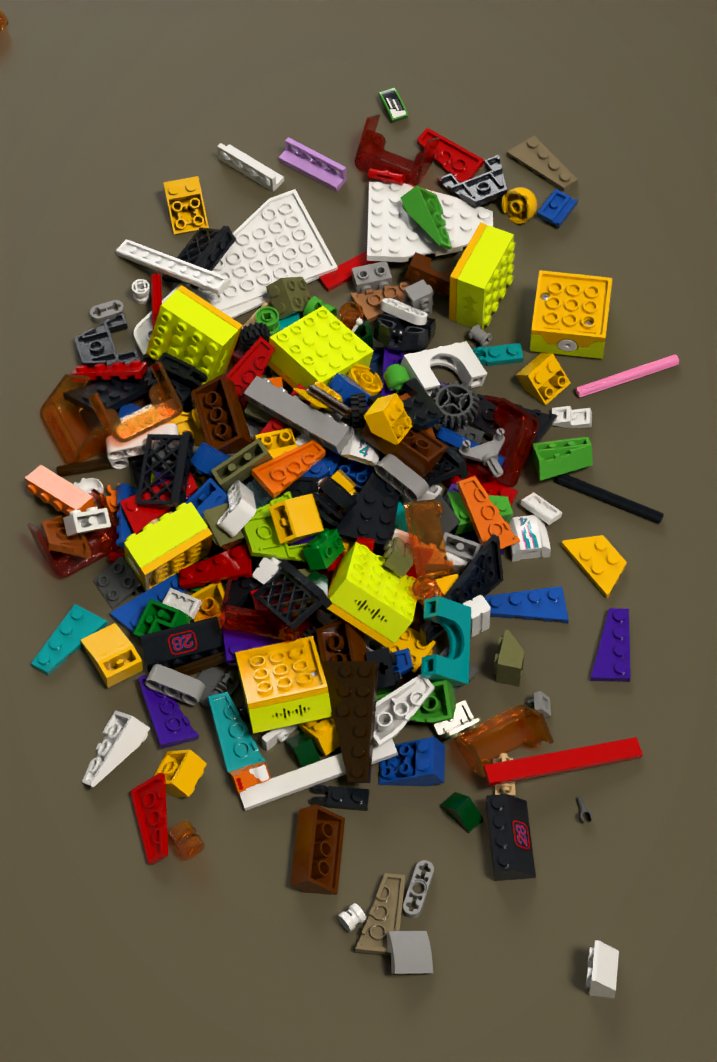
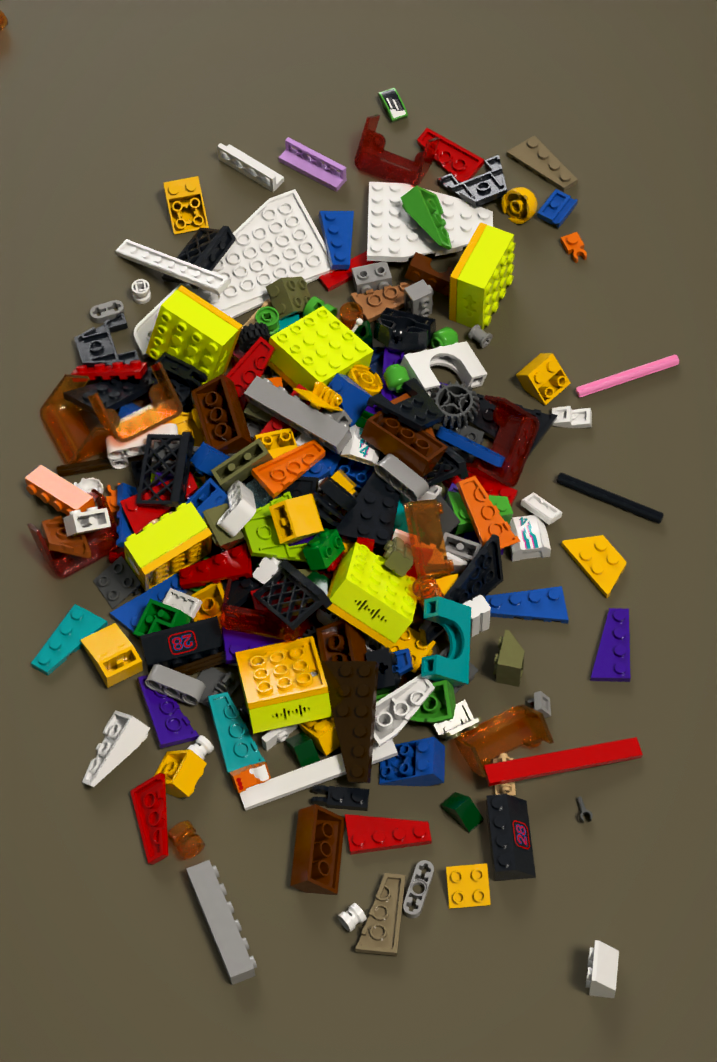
red axle [151,273,162,332] -> none
dark brown axle [306,384,353,418] -> none
black tyre [350,393,367,428] -> none
yellow slope [364,393,412,445] -> none
red pin [368,168,405,185] -> none
white beam [381,298,428,325] -> none
light grey slope [387,931,433,974] -> none
light grey axle [459,428,505,478] -> none
teal hinge [472,343,524,366] -> none
yellow piece [530,270,612,359] -> none
bright green wedge [532,437,593,481] -> none
none -> white wheel [186,735,214,760]
none -> light grey brick [186,860,257,985]
none -> blue wing [318,211,354,270]
none -> red wing [345,814,432,855]
none -> bright green head [431,327,458,349]
none -> yellow hinge [446,863,491,909]
none -> orange plate [560,232,587,263]

